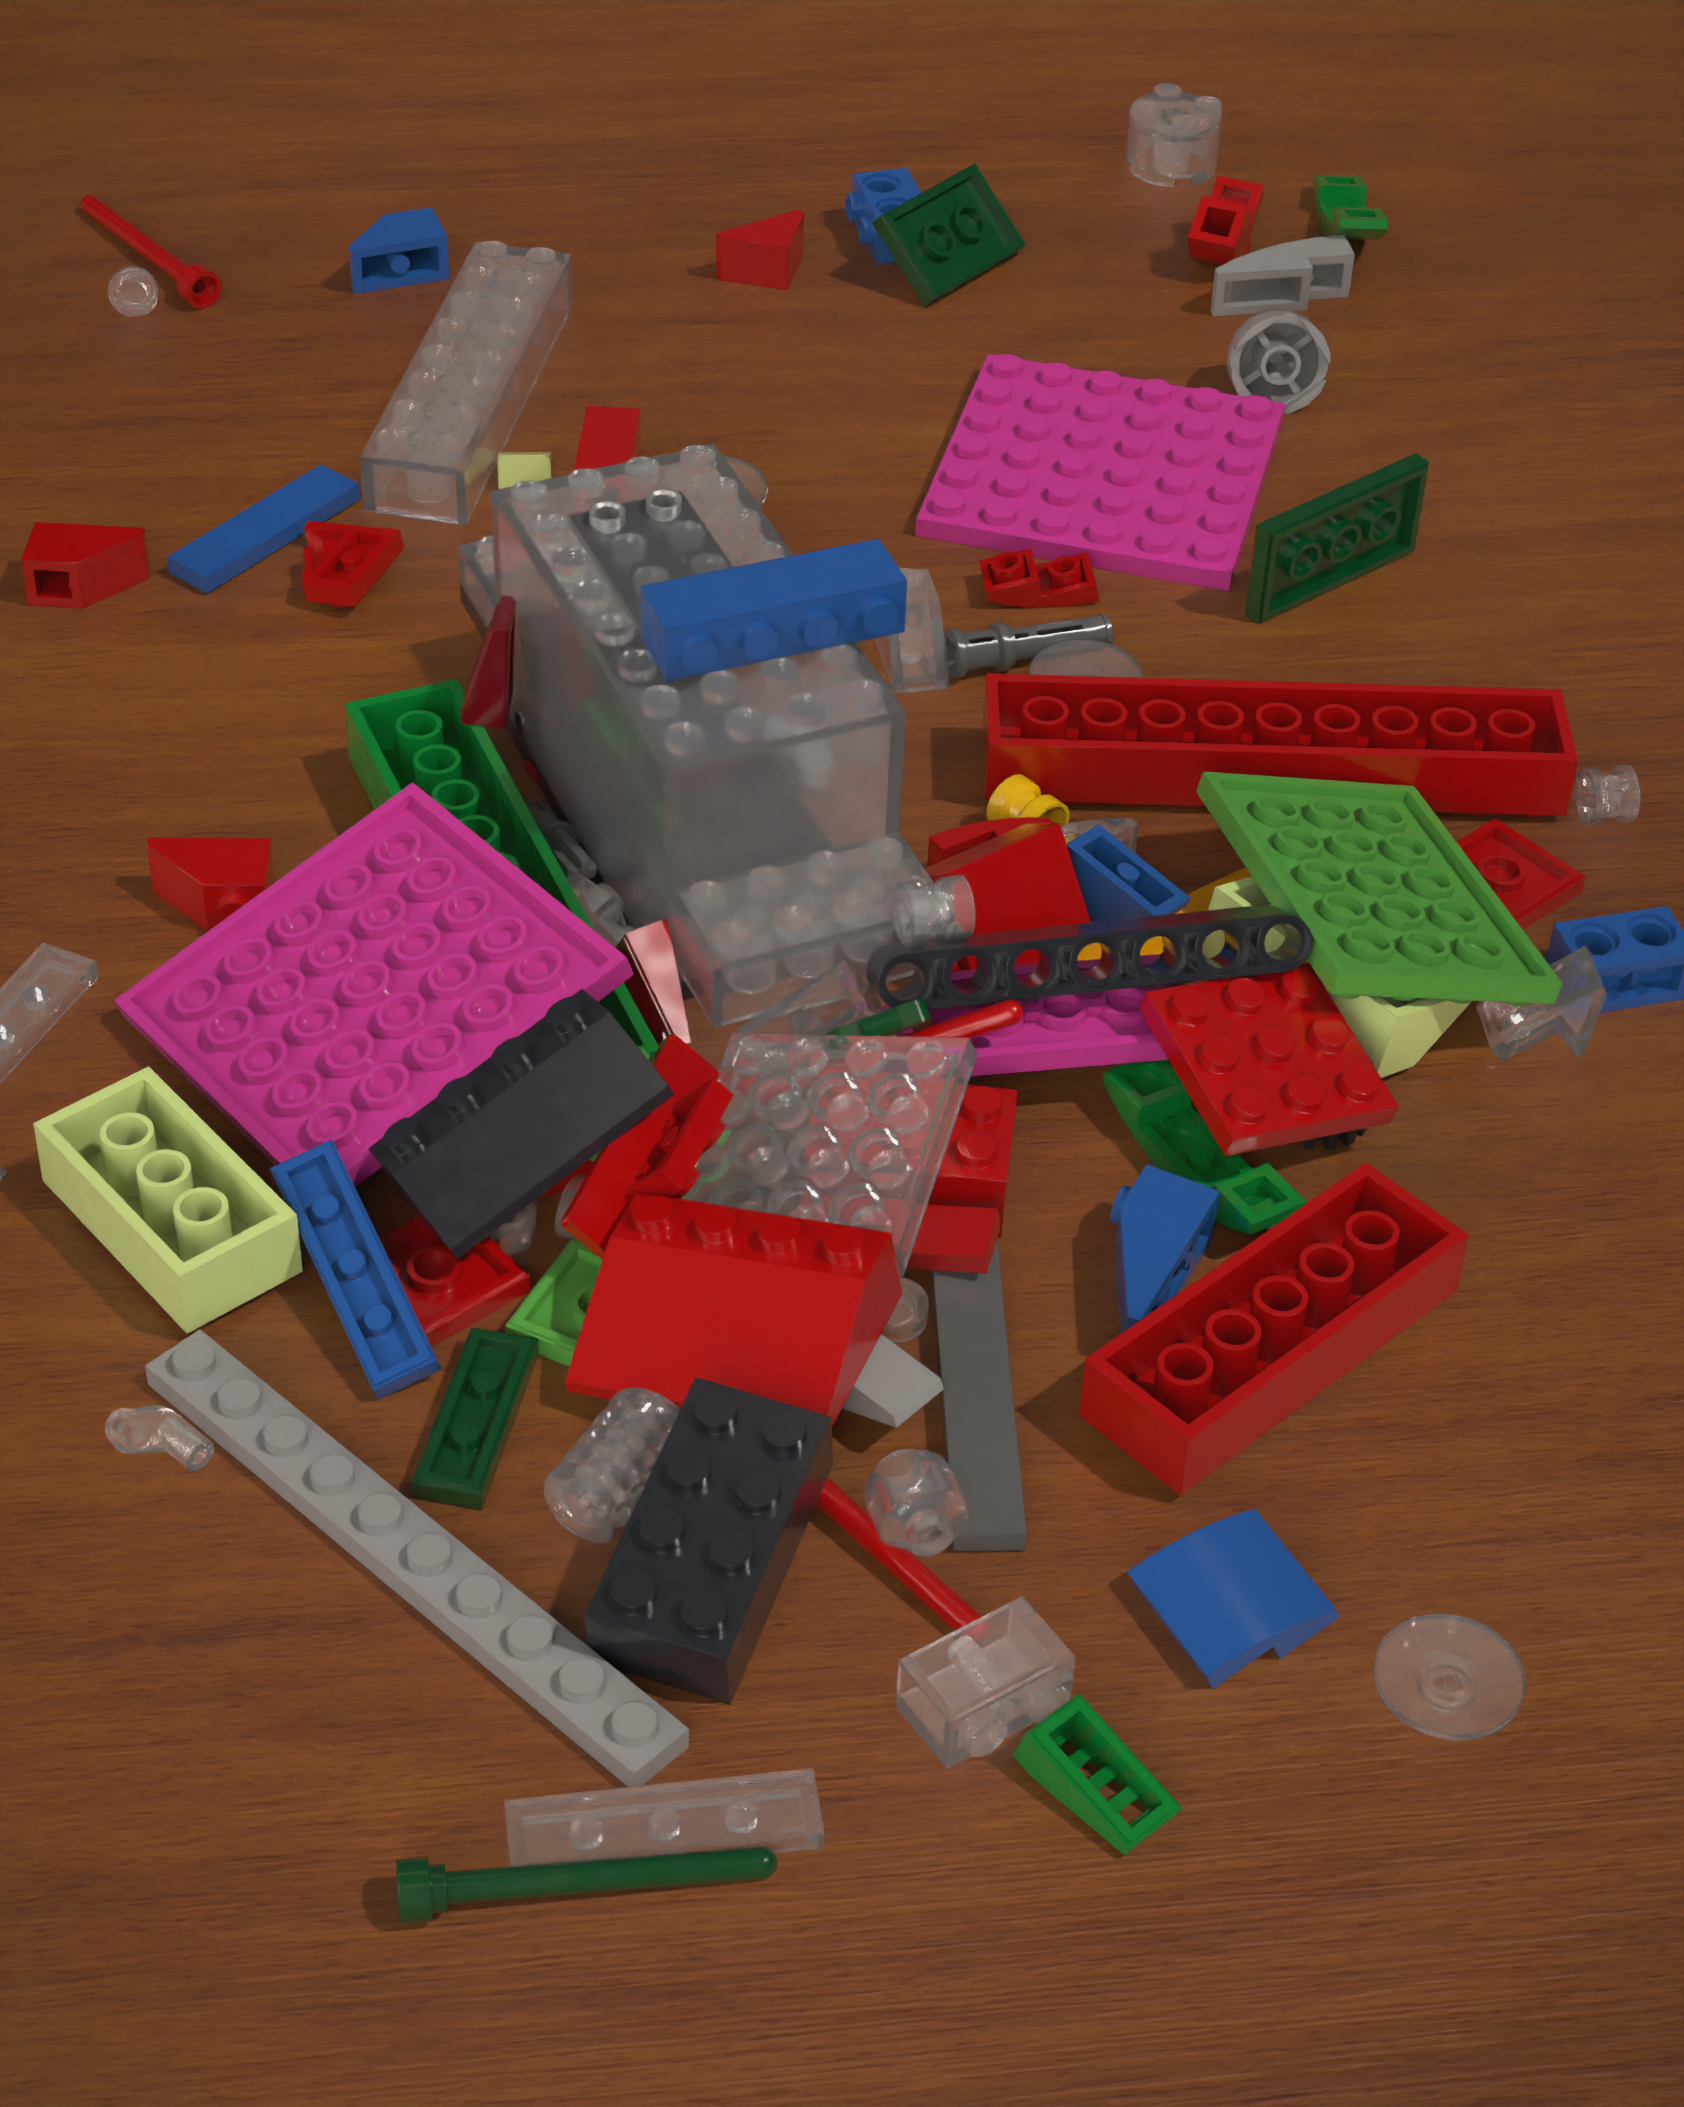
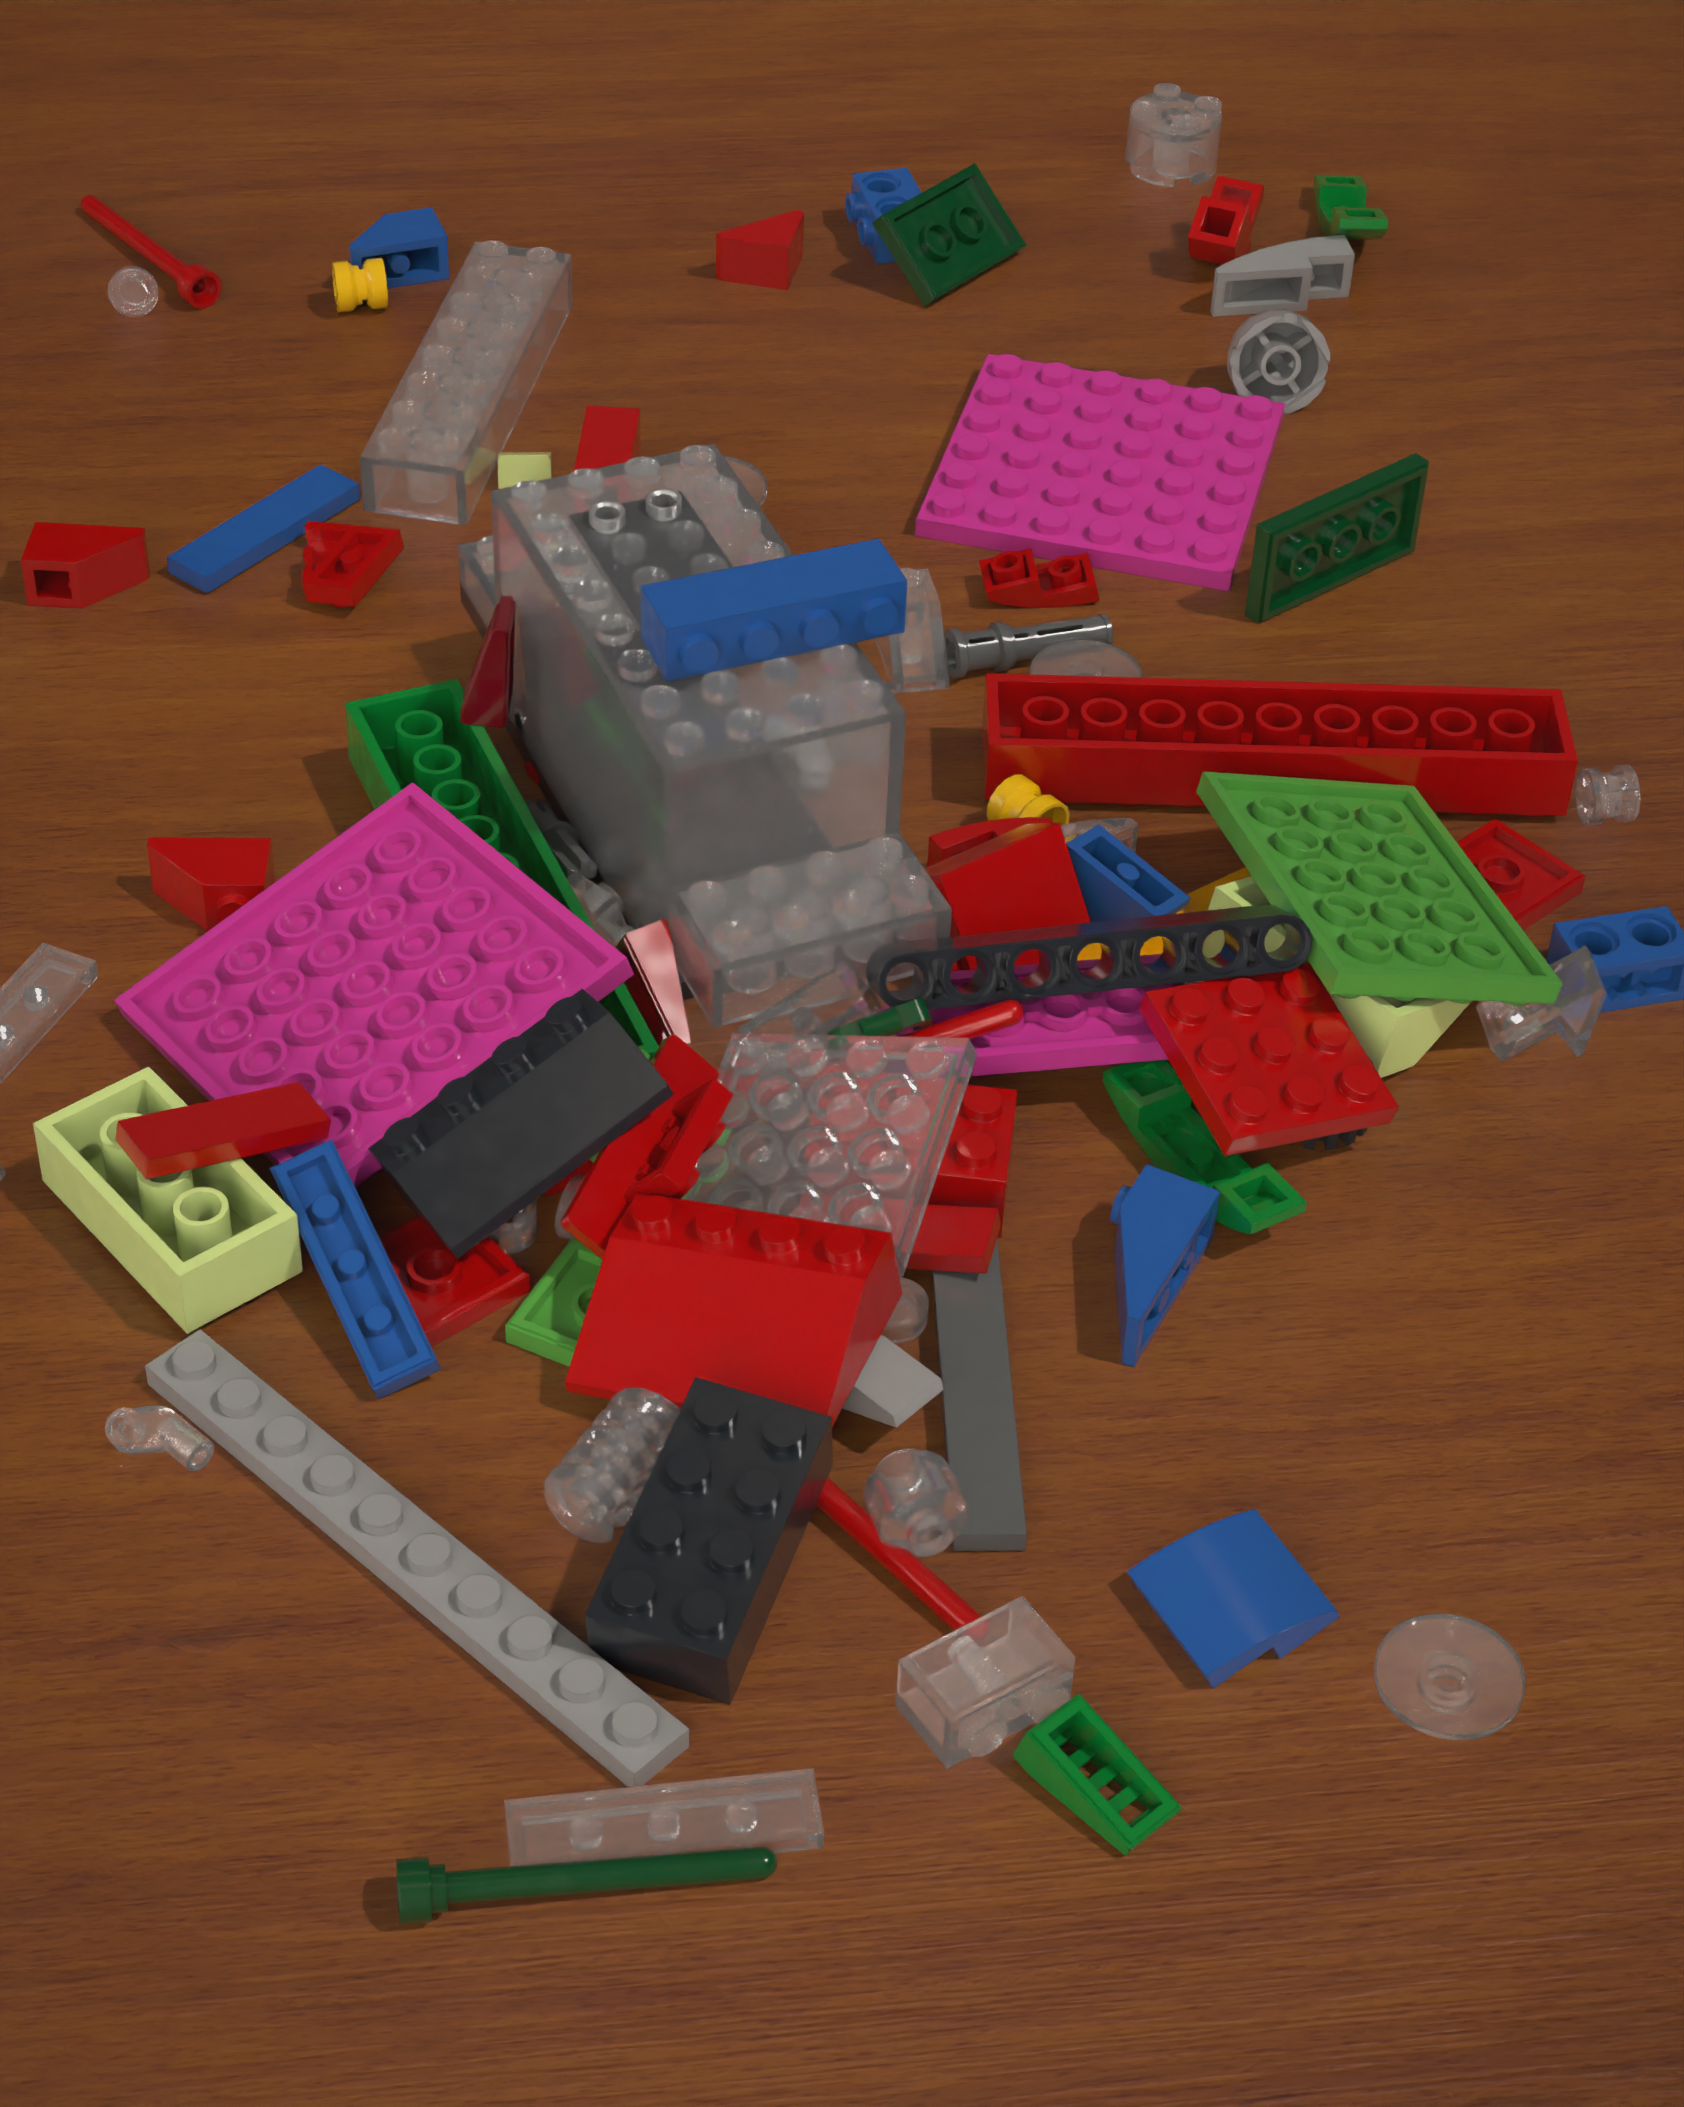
dark green tile [411,1327,538,1511] -> none
clear wheel [892,874,976,947] -> none
red brick [1079,1162,1469,1496] -> none
none -> red tile [115,1082,331,1179]
none -> yellow wheel [332,258,388,313]

